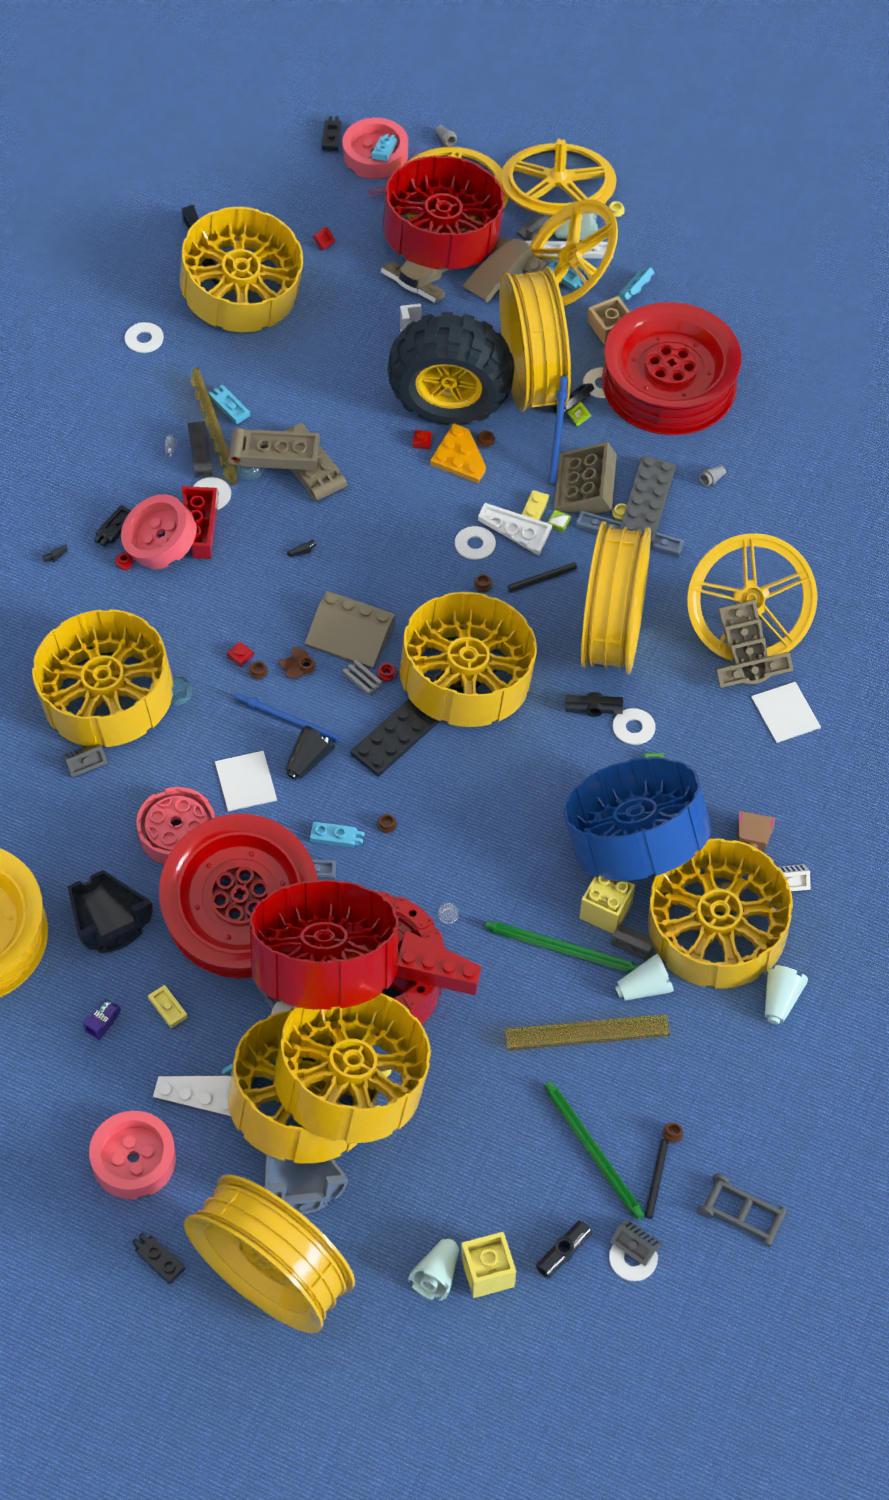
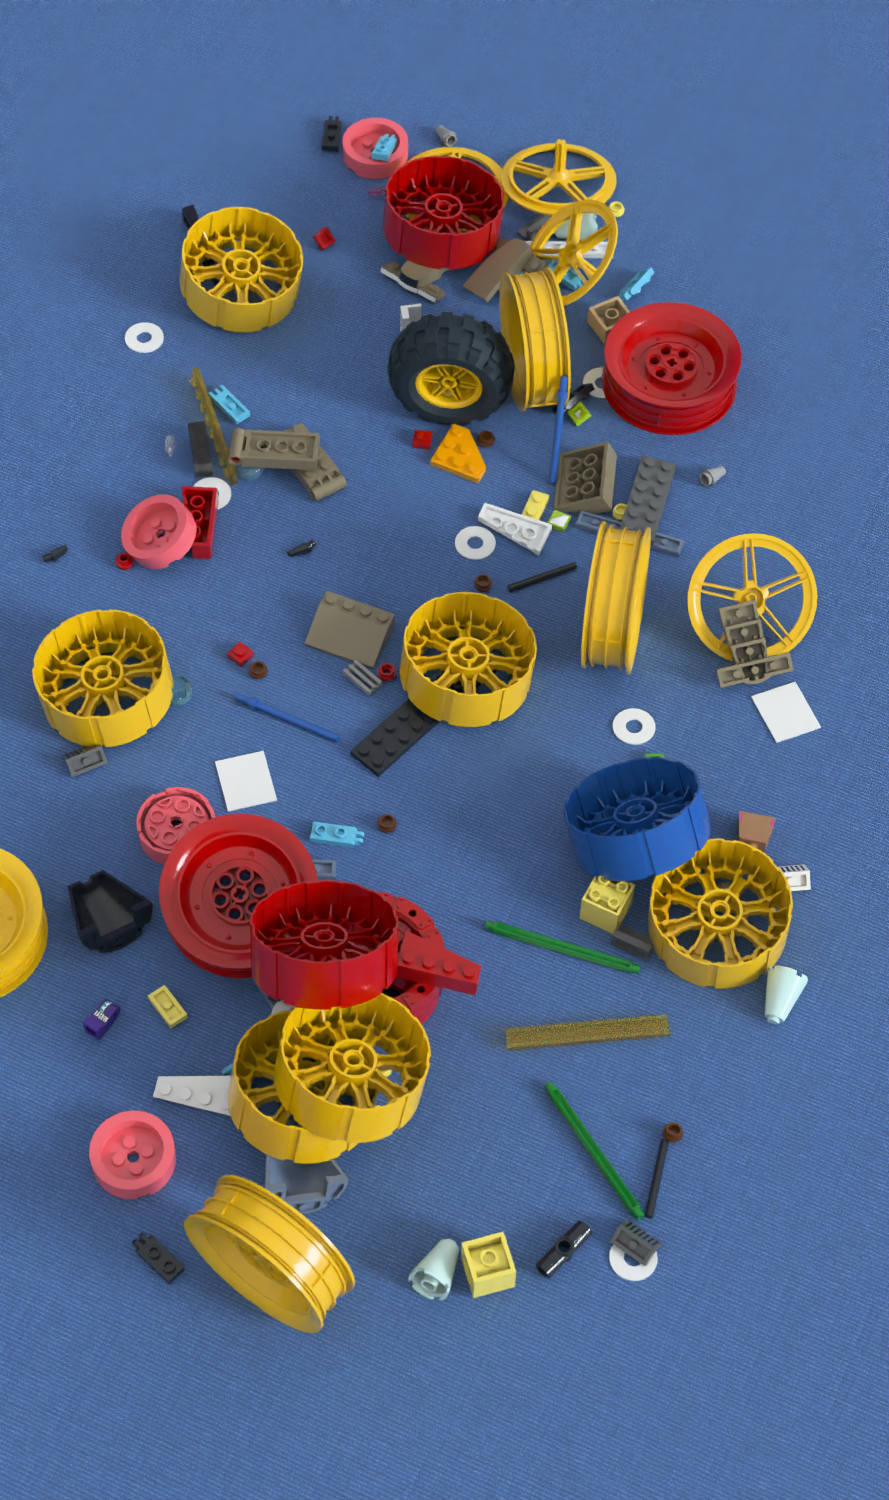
black hinge [94,505,131,546] -> none
reddish brown plate [279,647,316,679] -> none
black cone [285,725,335,780] -> none
clear tile [438,903,458,924] -> none
black piece [566,692,623,717] -> none
light aqua cone [615,954,674,1001] -> none
dark grey piece [697,1173,787,1247] -> none

